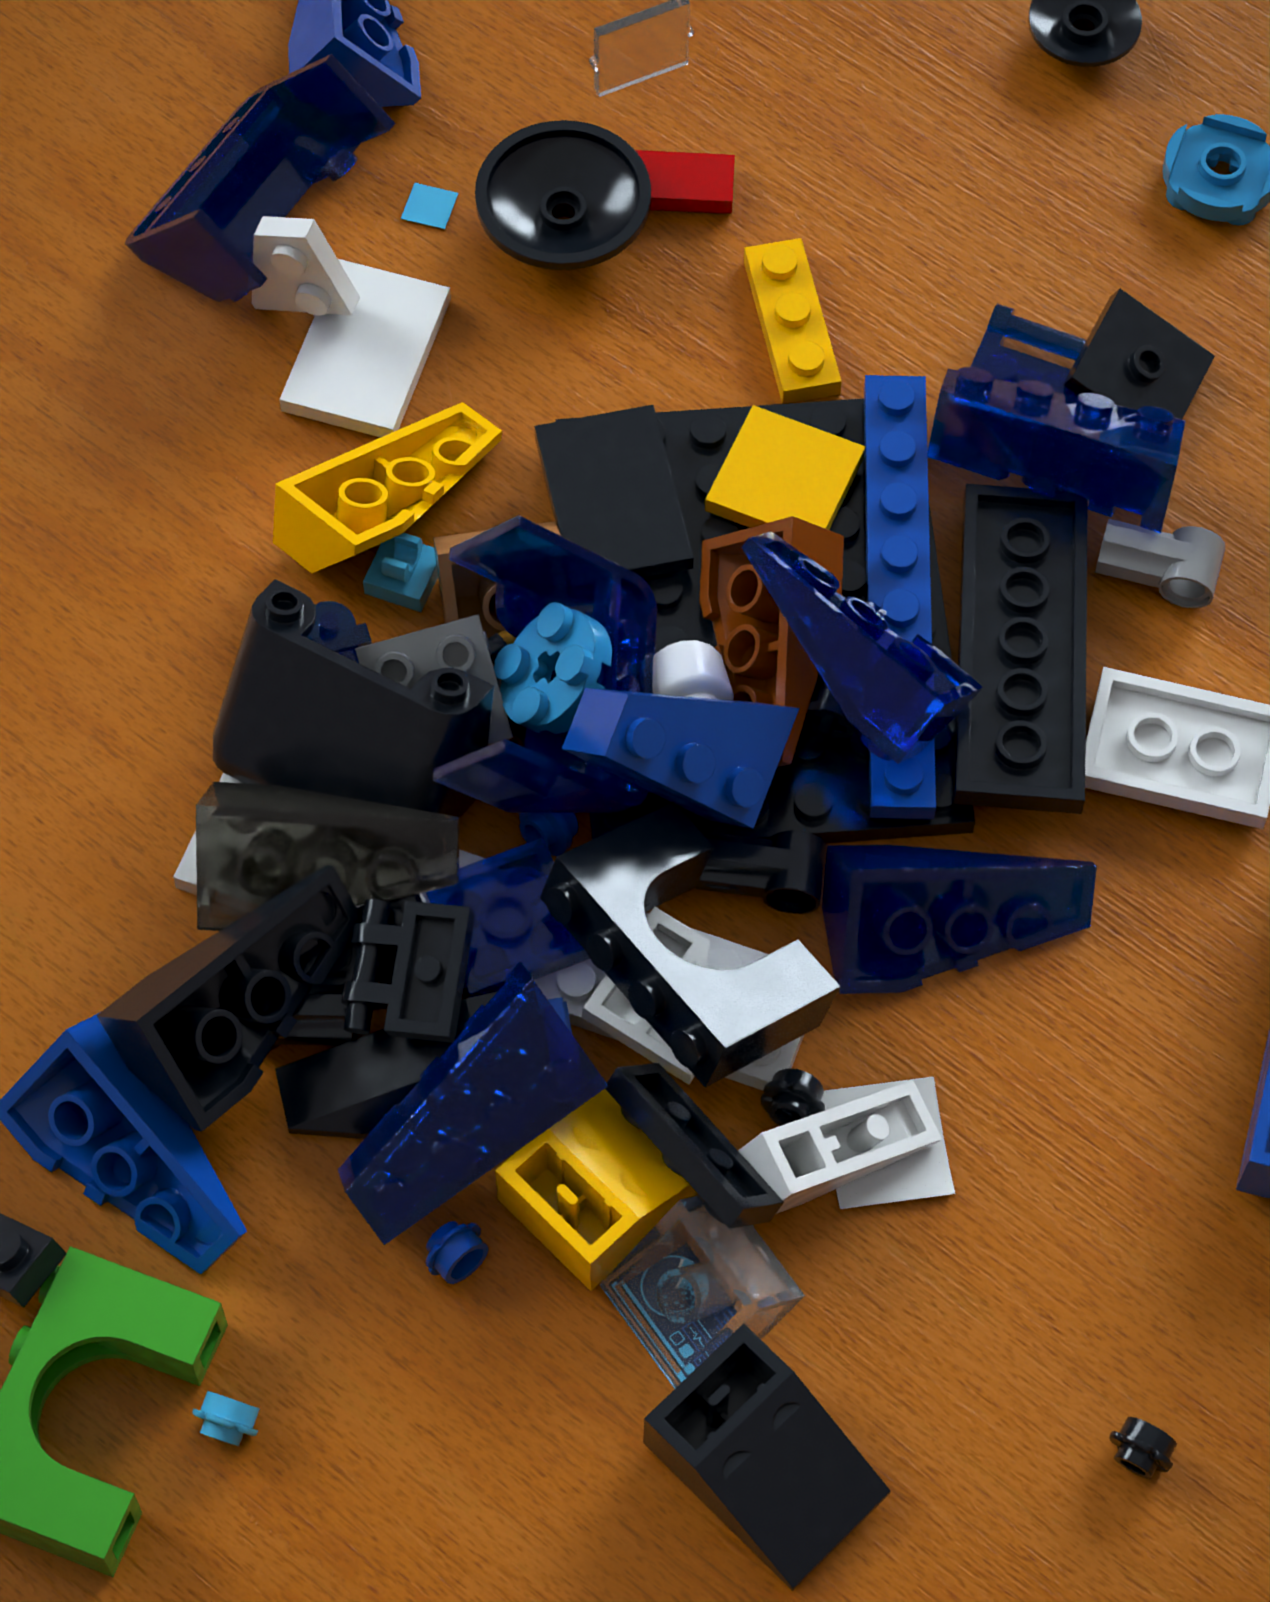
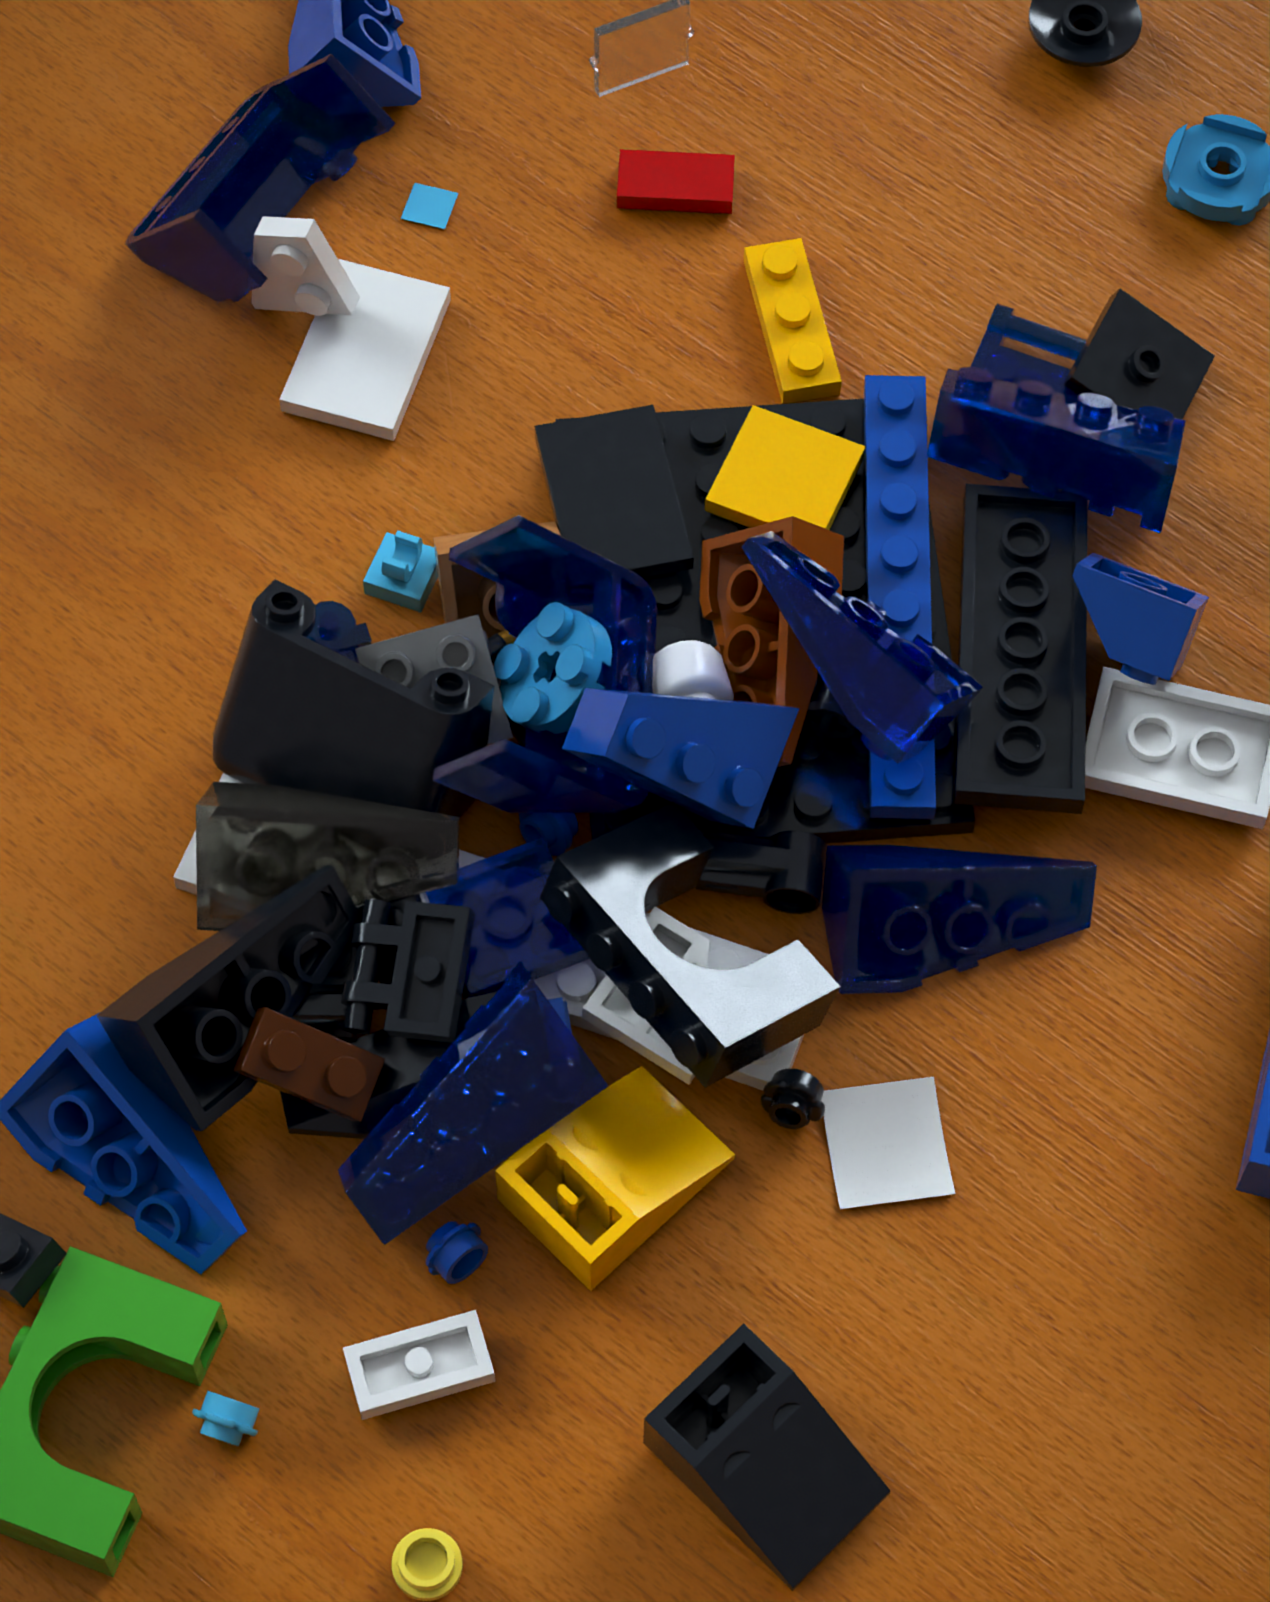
yellow wedge [273,402,502,574] -> none
black dish [475,120,651,270] -> none
clear slope [600,1195,805,1389] -> none
black plate [604,1063,784,1229] -> none
white slope [738,1080,942,1214] -> none
light grey piece [1095,519,1225,608] -> none
black plate [1109,1417,1177,1479] -> none
none -> reddish brown plate [233,1007,385,1121]
none -> white plate [343,1310,495,1420]
none -> light yellow plate [392,1528,463,1601]
none -> blue slope [1072,553,1209,685]

